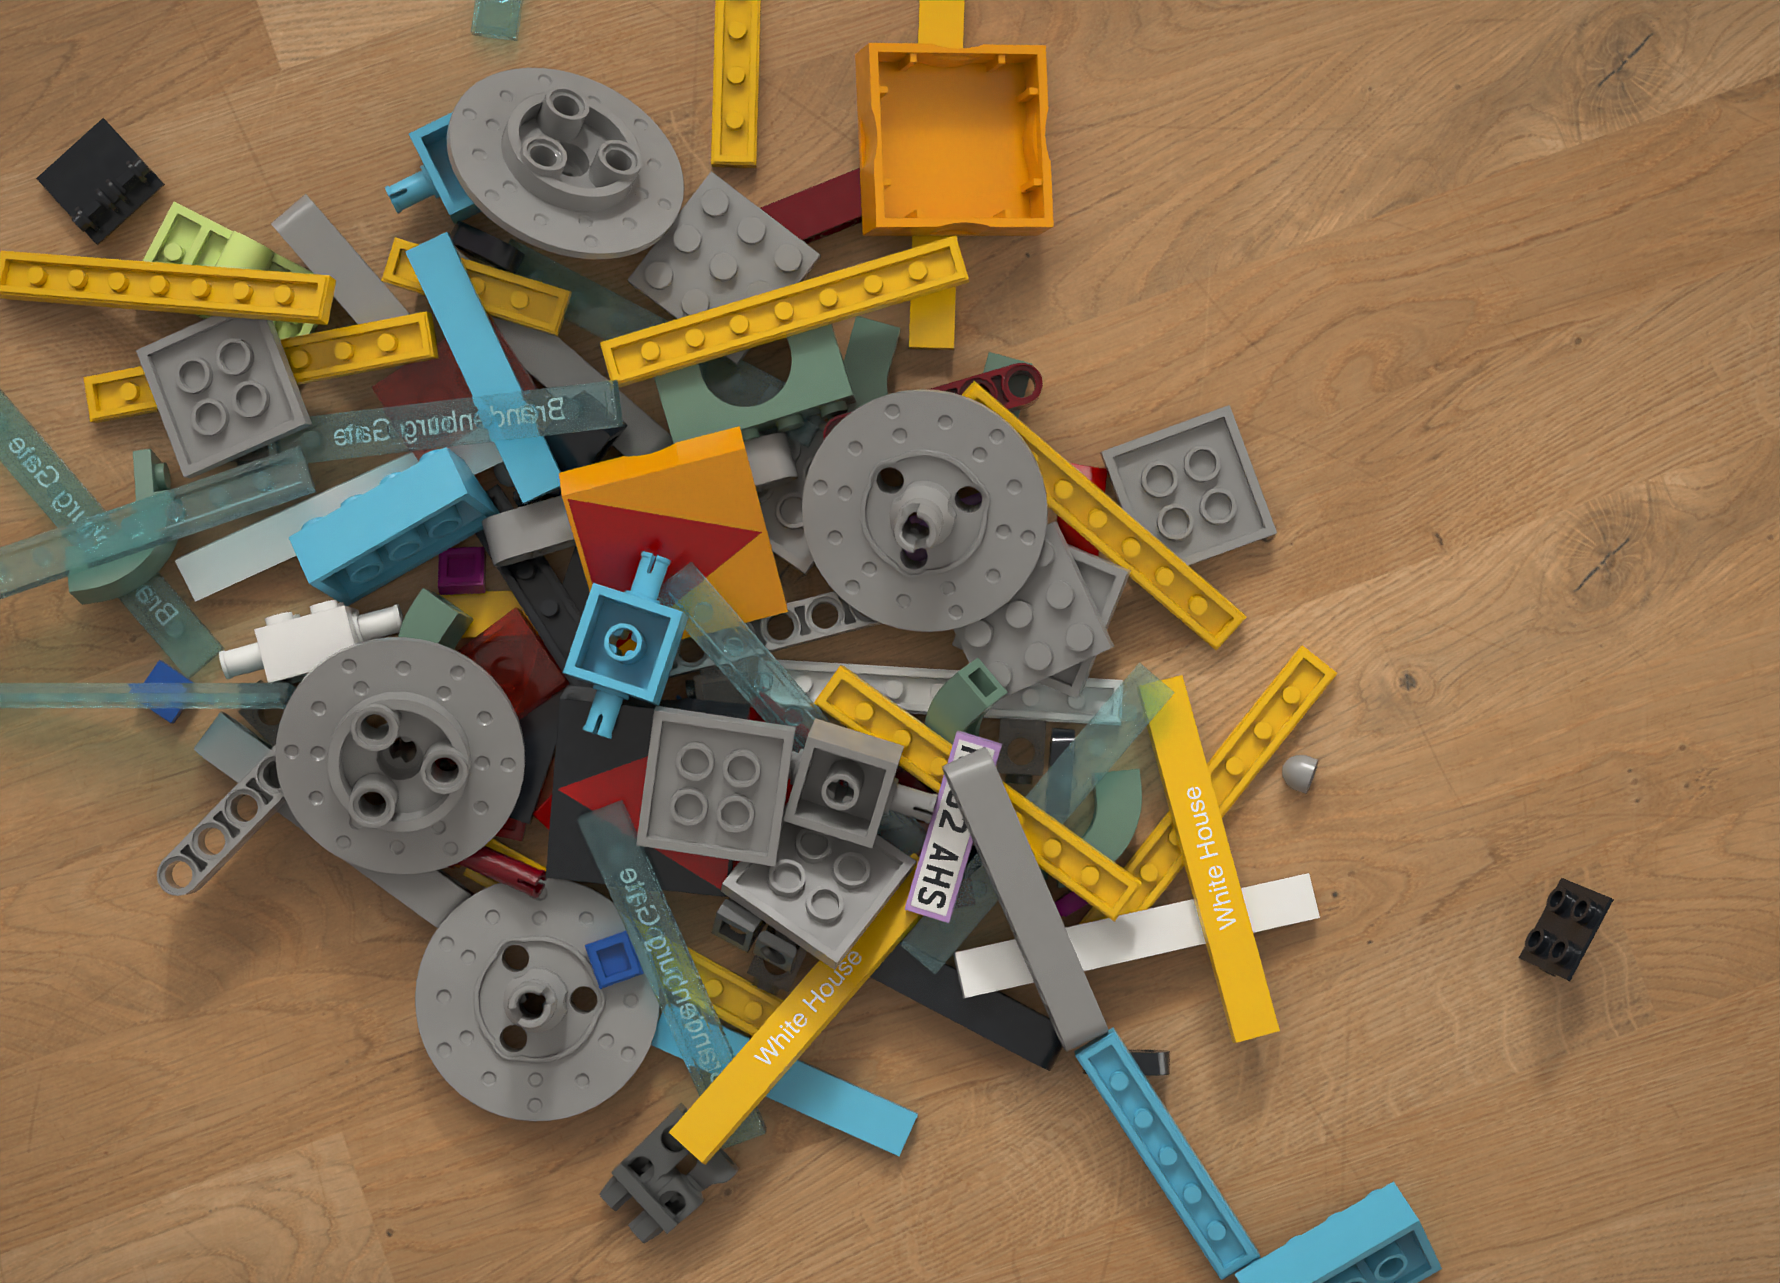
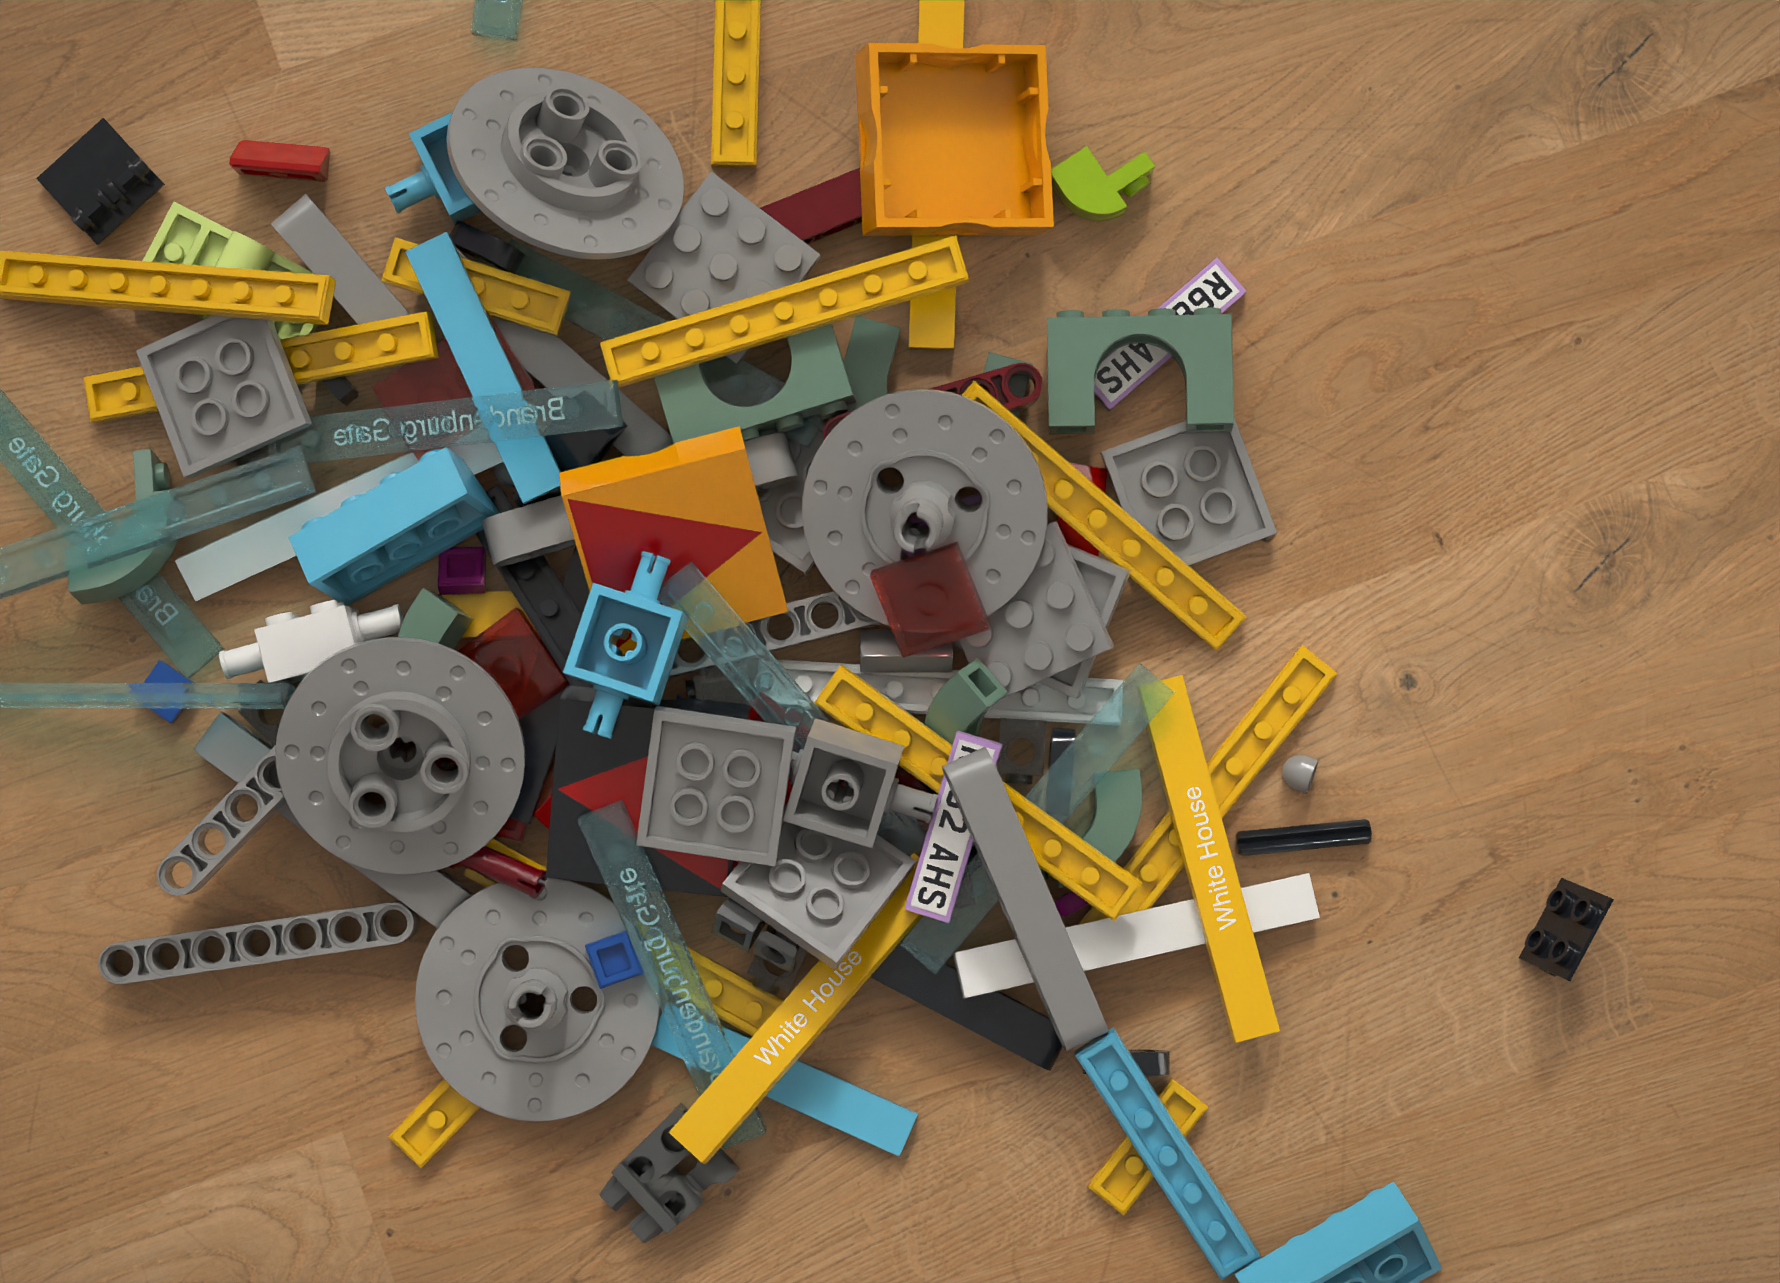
none -> light grey beam [98,901,420,984]
none -> red slope [229,140,330,182]
none -> black tile [322,376,359,406]
none -> yellow tile [388,1079,481,1168]
none -> light grey slope [860,629,953,672]
none -> clear red tile [870,541,990,658]
none -> sand green arch [1047,307,1234,435]
none -> lime brick [1051,146,1155,221]
none -> yellow tile [1087,1077,1208,1215]
none -> tile [1094,258,1247,411]
none -> black axle [1236,819,1372,856]

